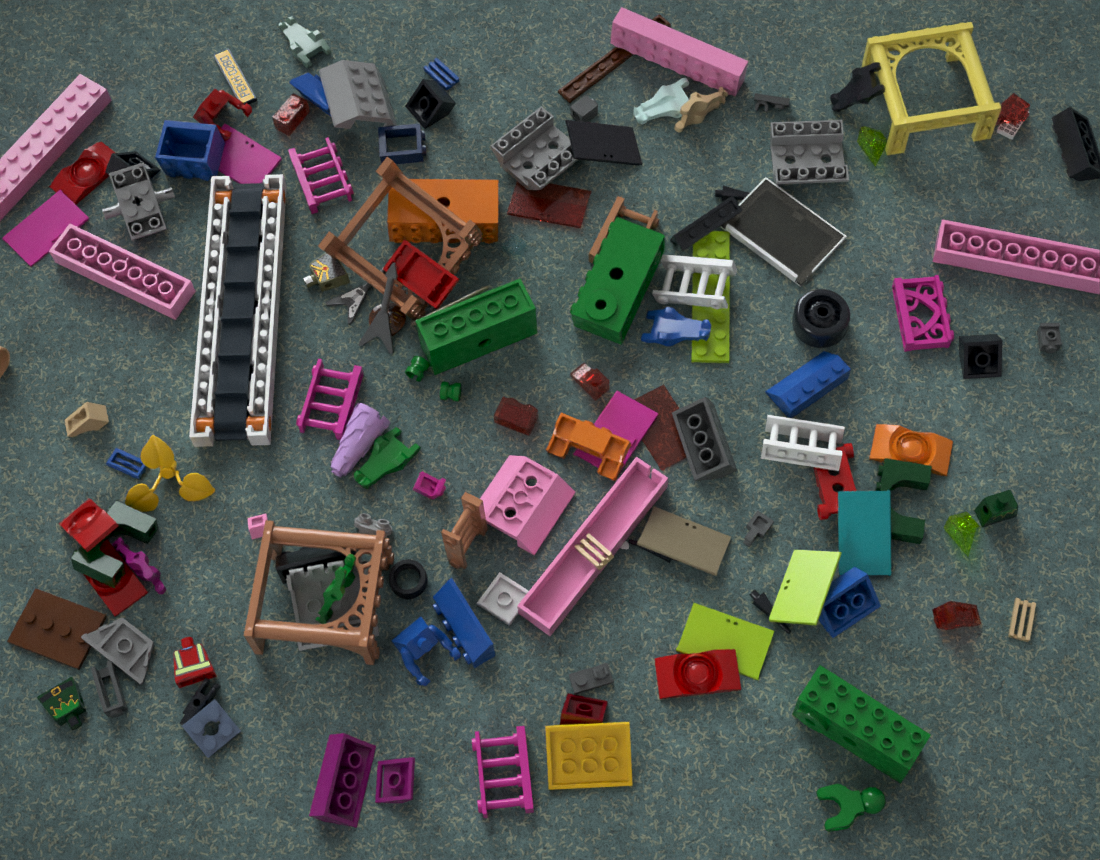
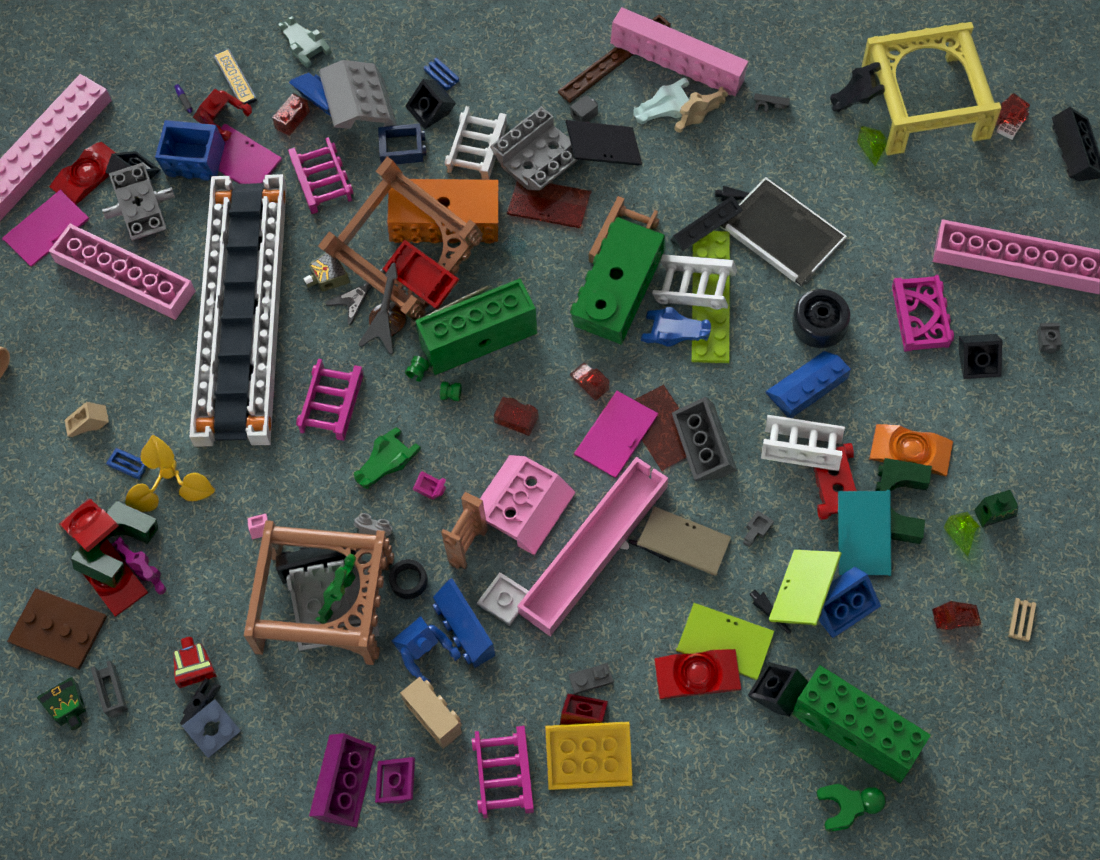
light grey wing [81,617,154,686] -> none
lavender cone [330,403,390,478] -> none
orange bracket [546,413,631,481] -> none
tan tile [574,533,614,571] -> none
light grey slope [770,120,849,185] -> none
none -> piece [174,84,193,113]
none -> tan brick [400,677,462,749]
none -> white fence [445,106,507,180]
none -> black slope [748,662,808,717]

